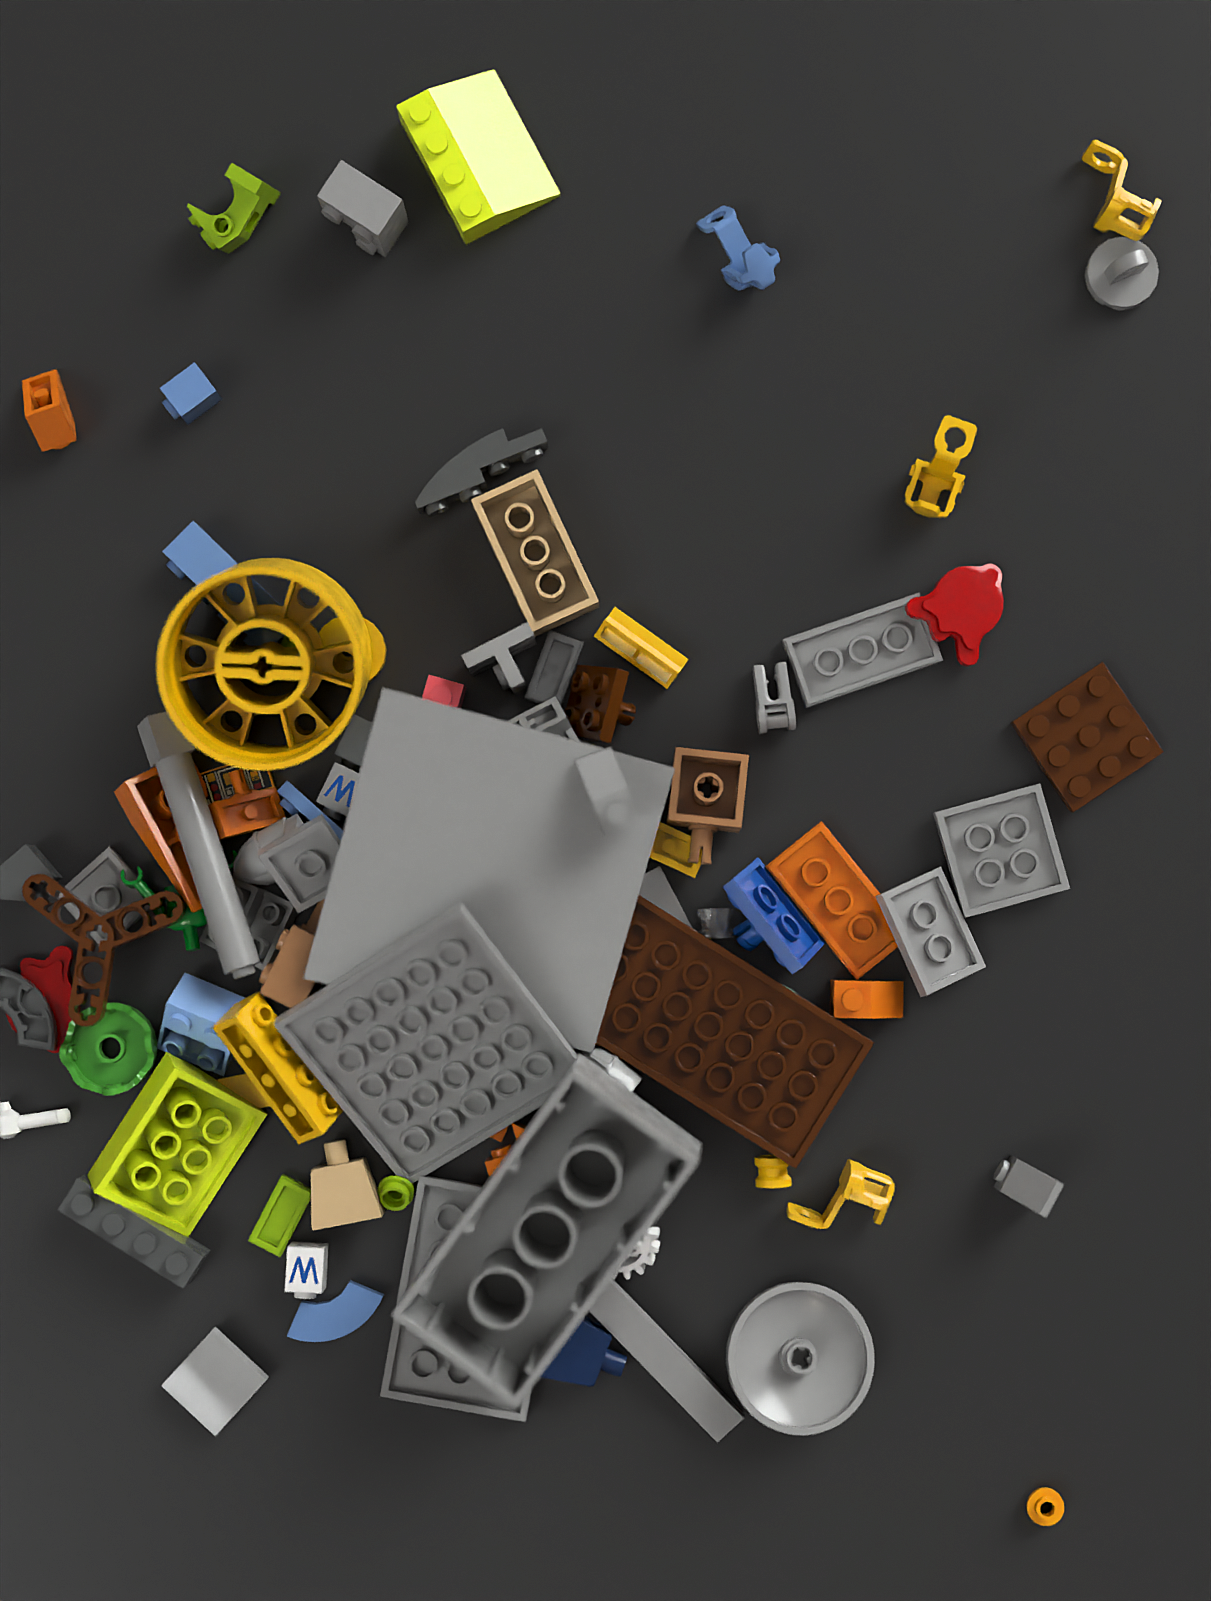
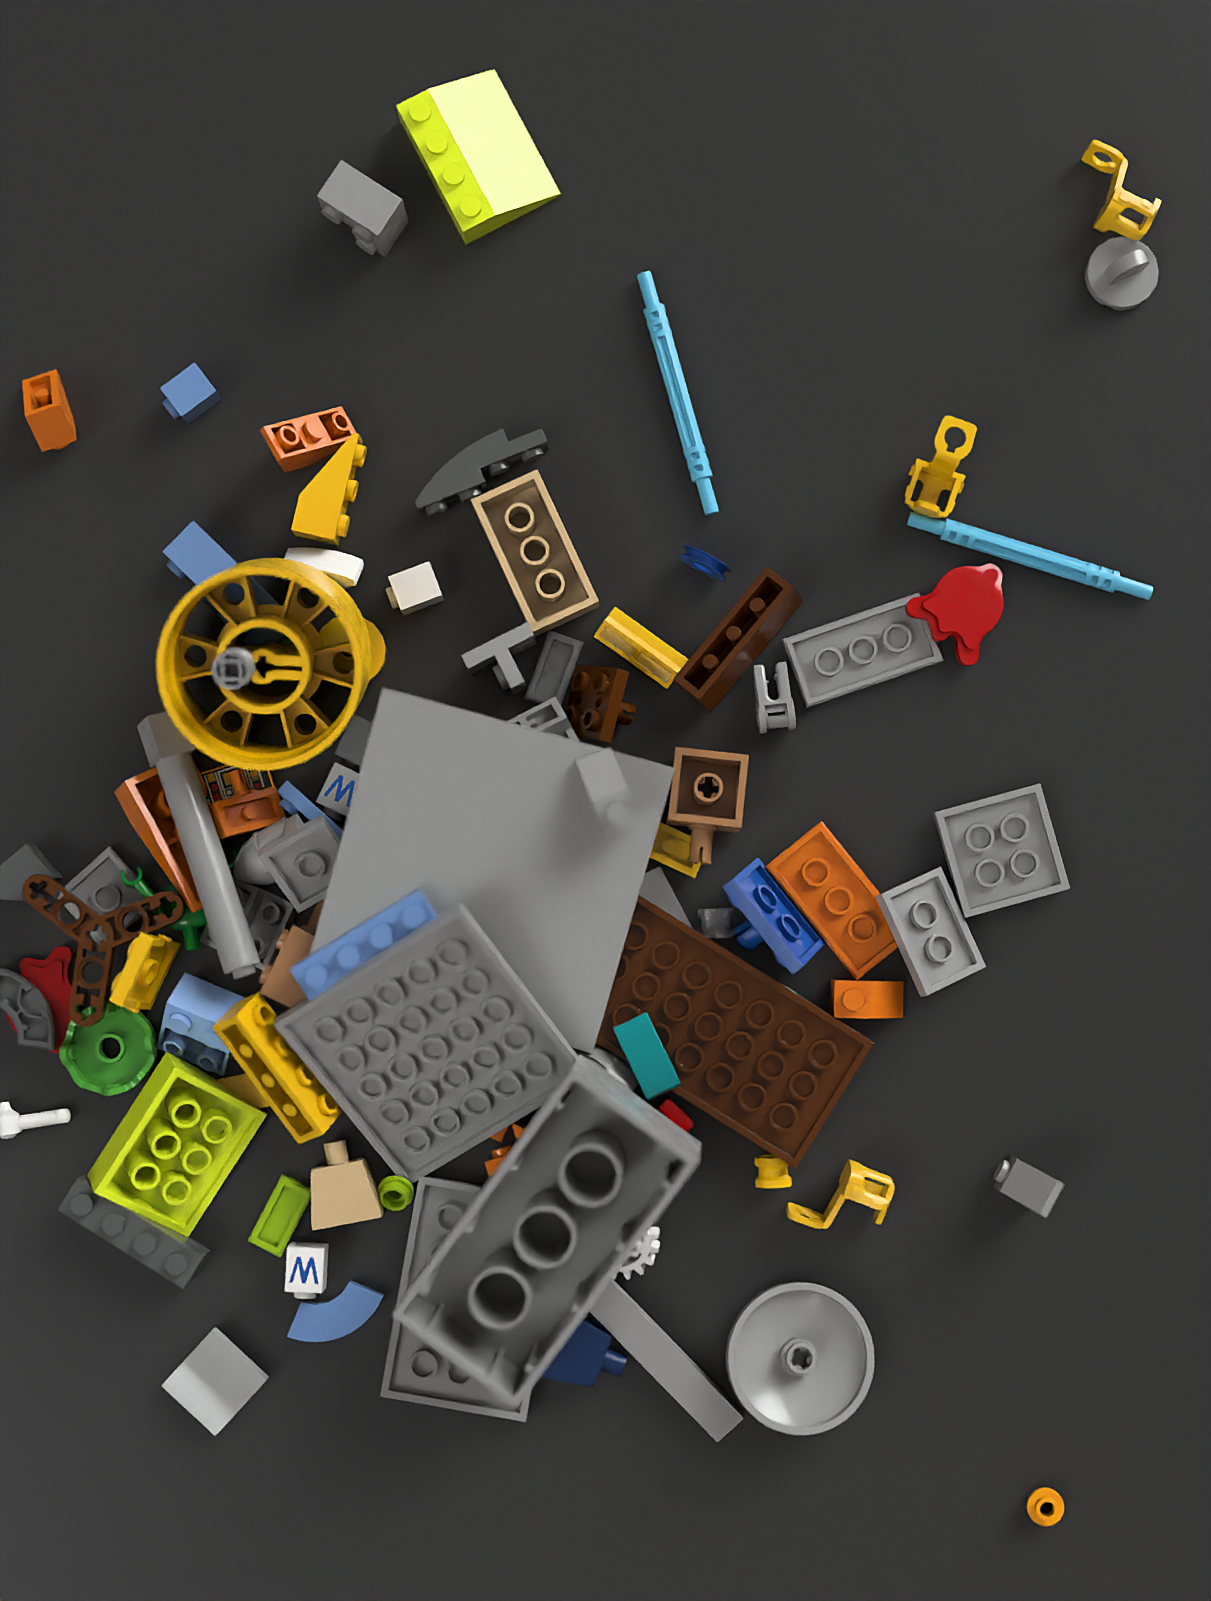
lime tile [187,162,280,254] -> none
coral brick [422,675,467,709] -> none
medium blue piece [696,206,781,290] -> none
reddish brown plate [1010,662,1164,813] -> none
none -> yellow plate [109,932,181,1013]
none -> light grey wheel [212,647,256,689]
none -> orange slope [260,406,356,472]
none -> white slope [282,547,364,589]
none -> medium blue plate [289,888,437,1001]
none -> yellow slope [291,433,366,545]
none -> white brick [385,561,444,615]
none -> teal slope [613,1012,681,1101]
none -> medium azure axle [637,271,719,516]
none -> red tile [658,1096,694,1132]
none -> reddish brown brick [673,567,803,713]
none -> blue piece [678,545,731,581]
none -> medium azure axle [907,511,1153,600]

